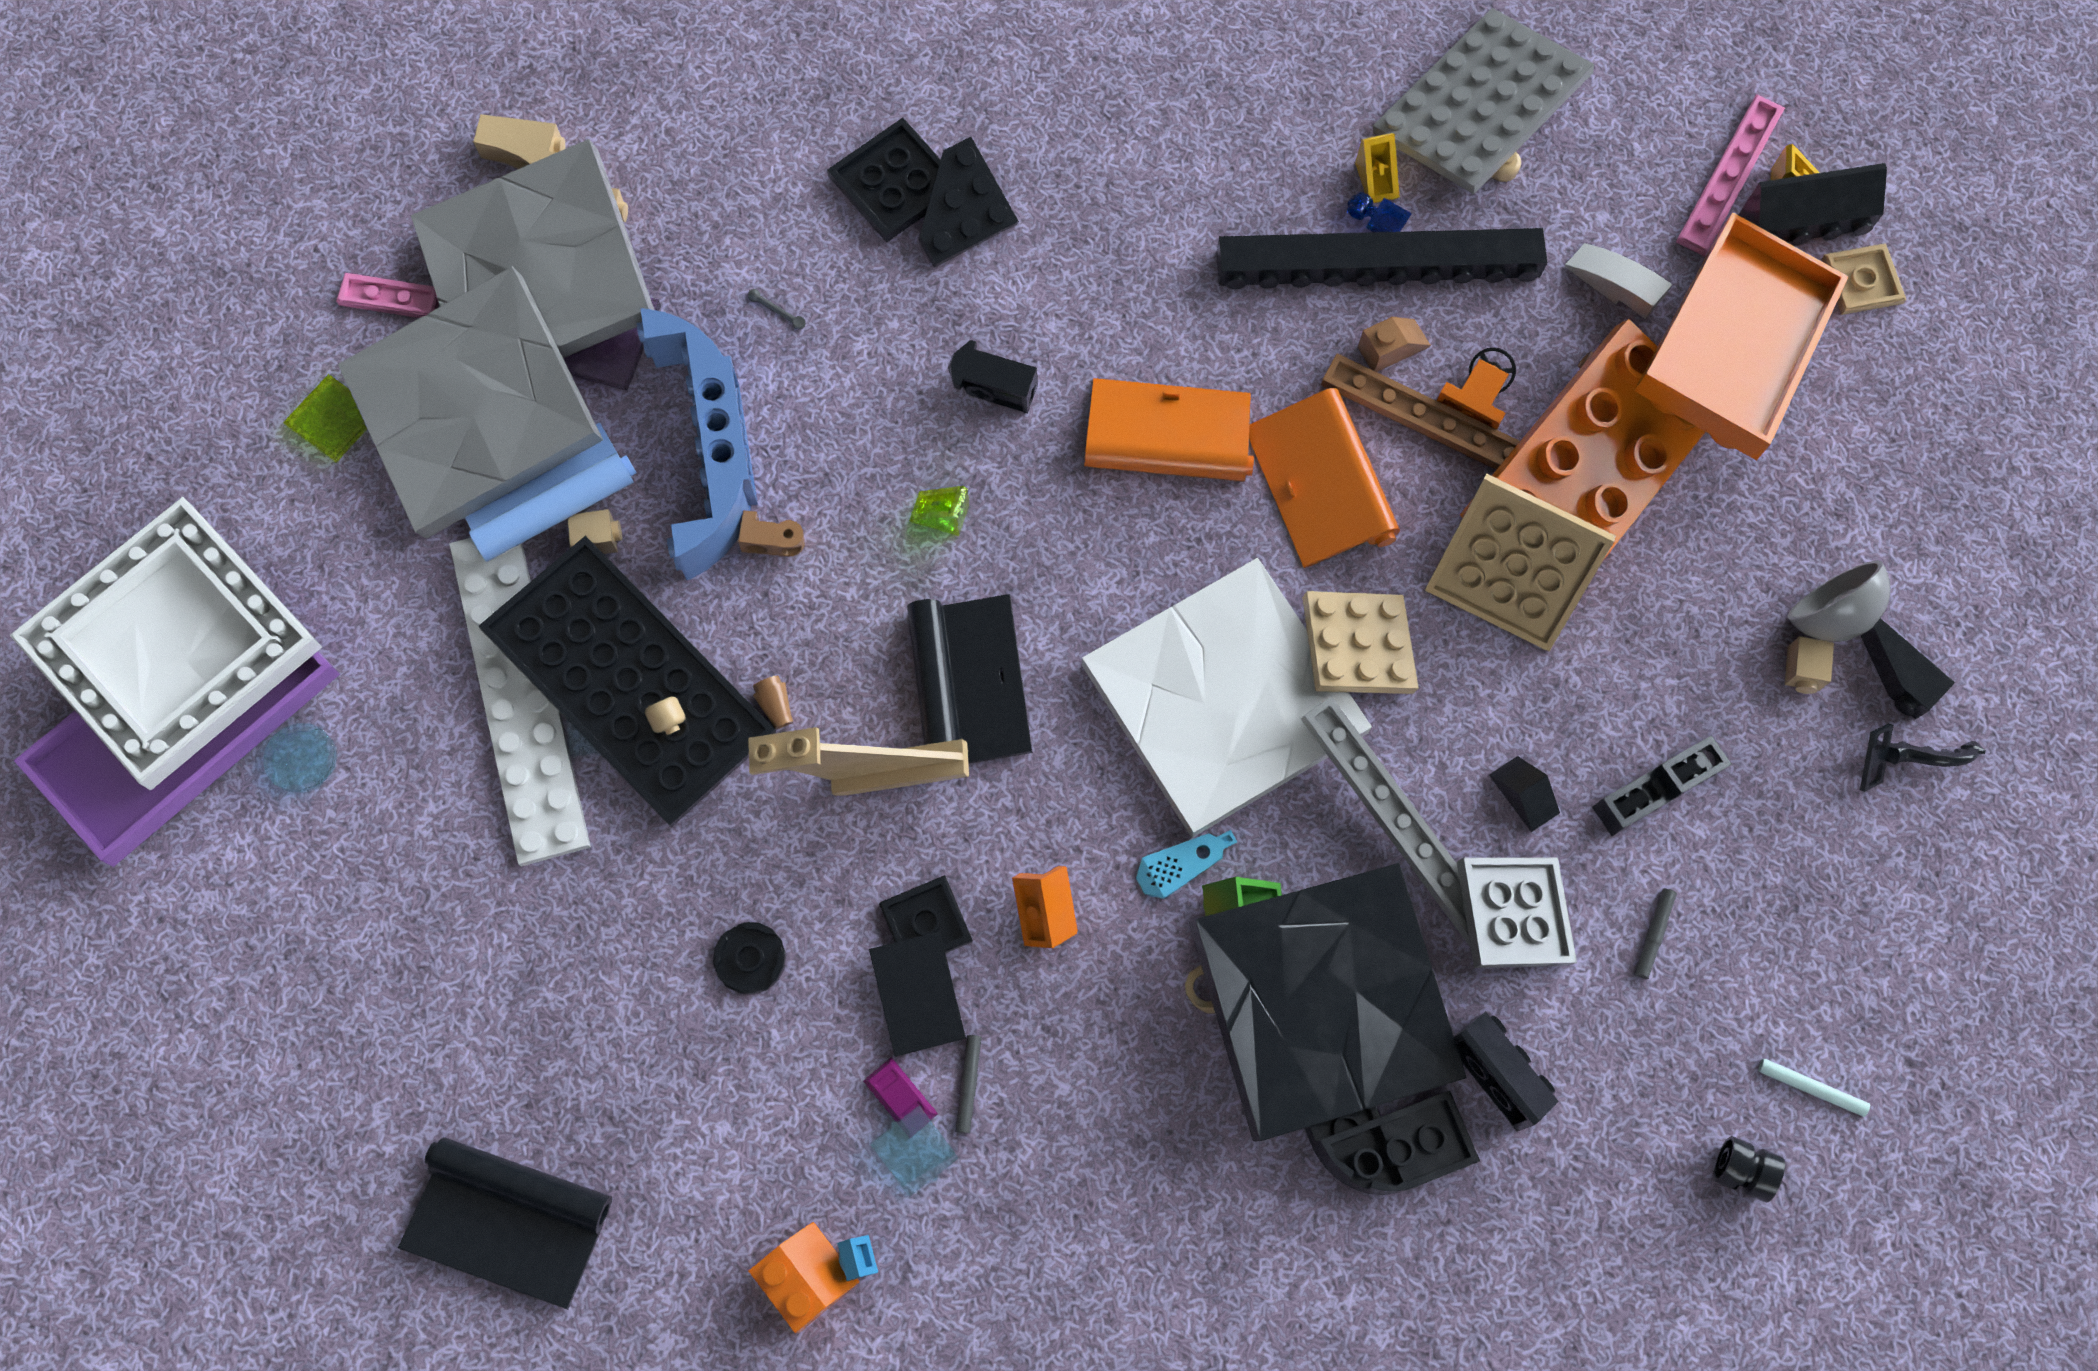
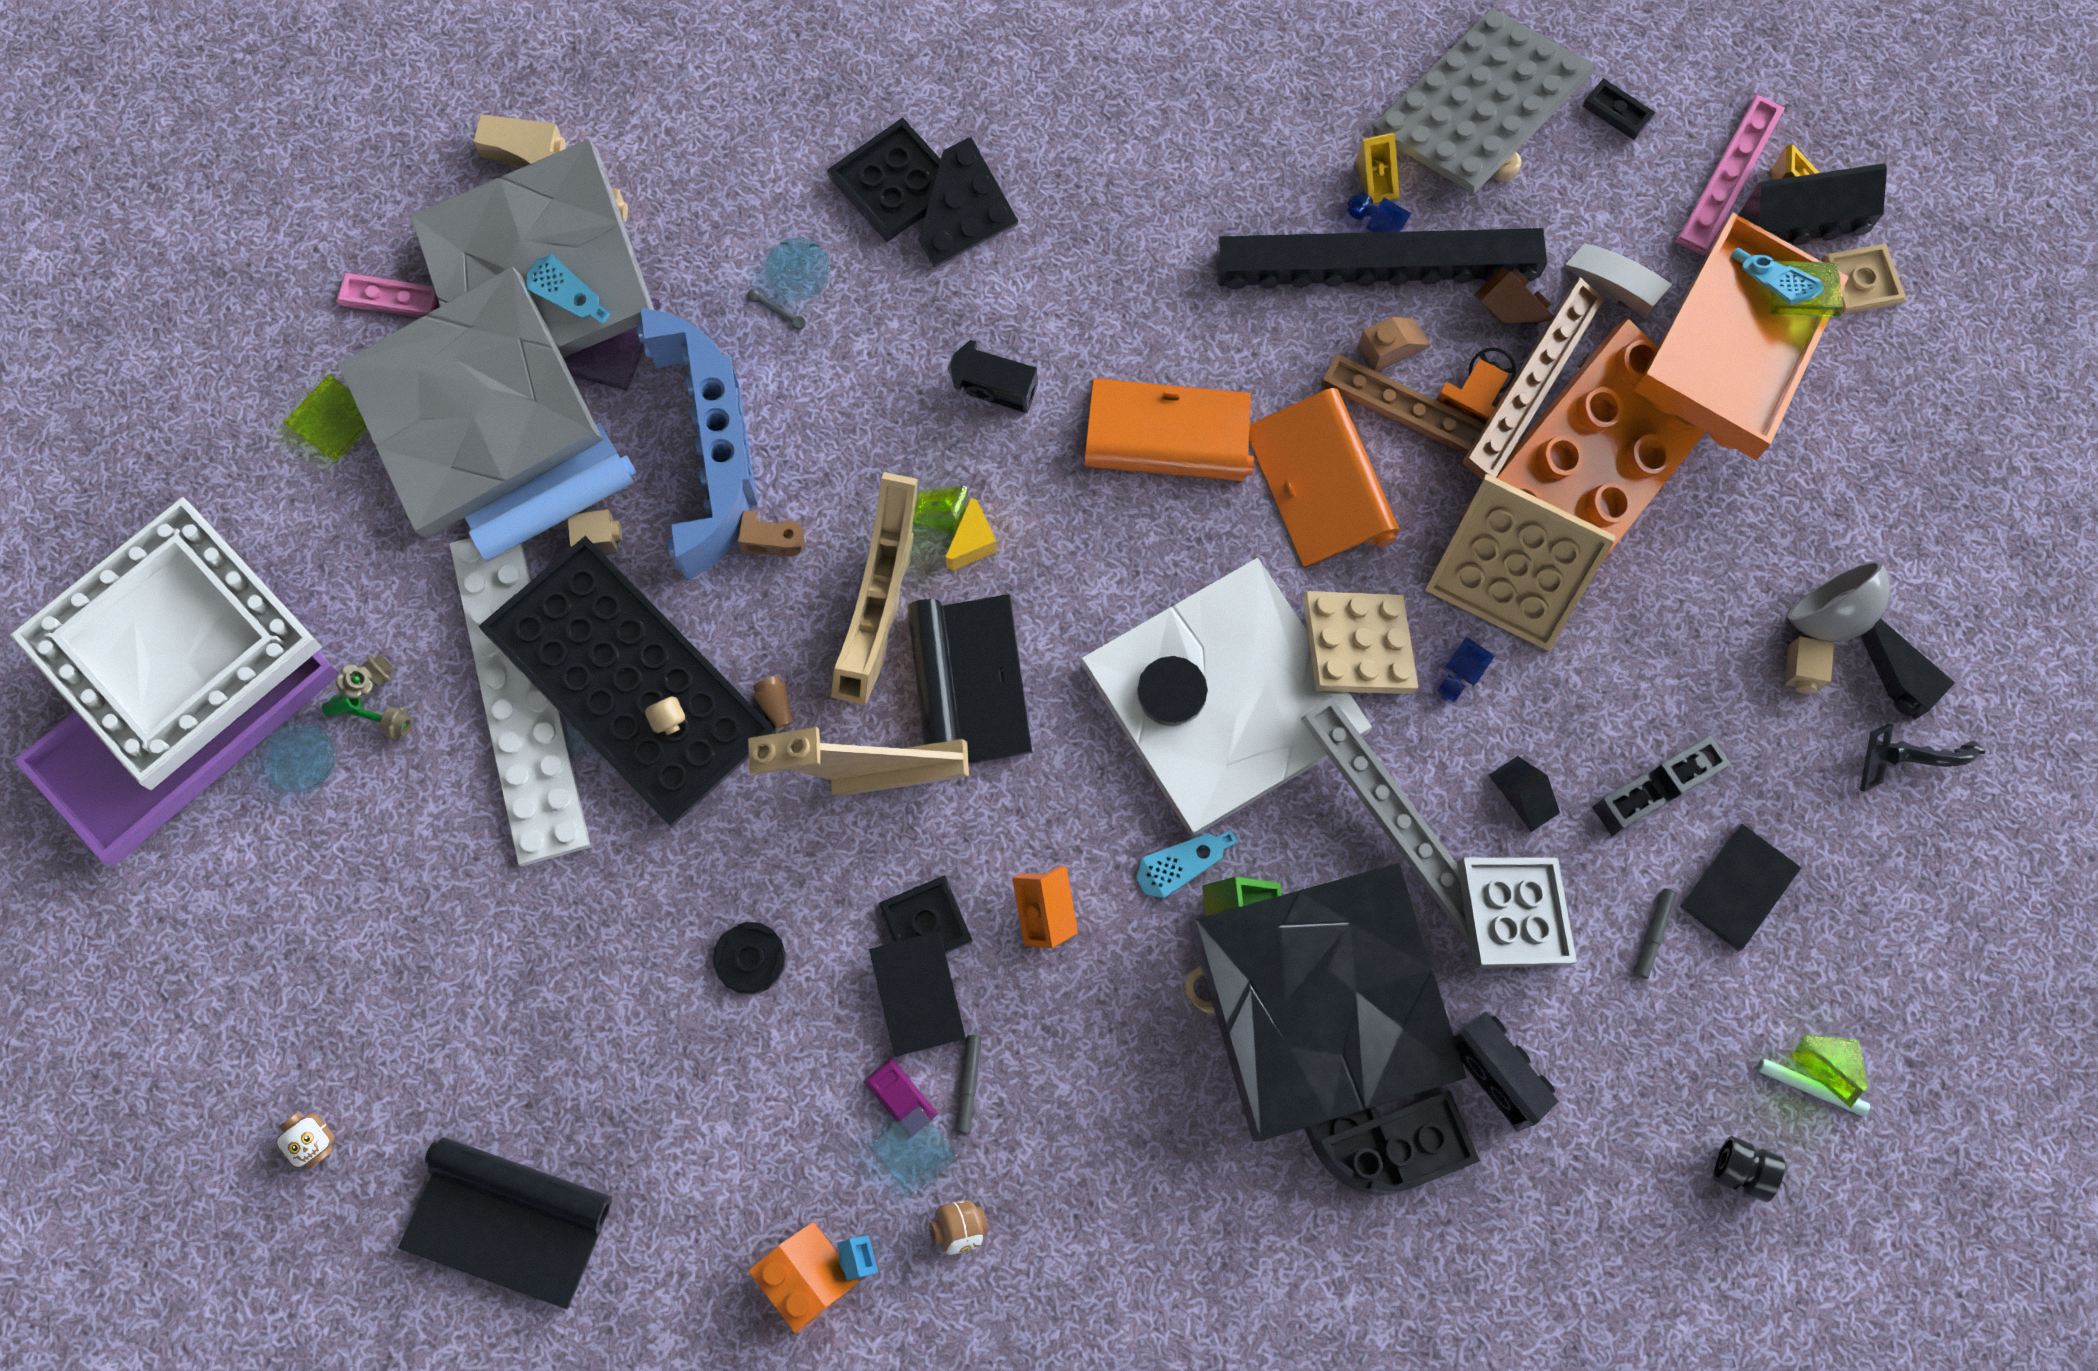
none -> head [276,1112,335,1170]
none -> dark tan plant [322,654,412,741]
none -> medium azure piece [526,254,610,323]
none -> clear light blue tile [765,237,831,301]
none -> tan arch [831,472,918,705]
none -> medium nougat head [929,1200,988,1255]
none -> yellow slope [945,498,997,570]
none -> black tile [1137,656,1208,726]
none -> clear blue plate [1437,636,1495,703]
none -> plate [1462,277,1605,480]
none -> reddish brown slope [1474,266,1554,323]
none -> black plate [1583,78,1656,141]
none -> black tile [1679,824,1802,951]
none -> medium azure piece [1731,248,1824,305]
none -> clear neon green tile [1769,261,1843,316]
none -> clear neon green slope [1791,1035,1868,1108]

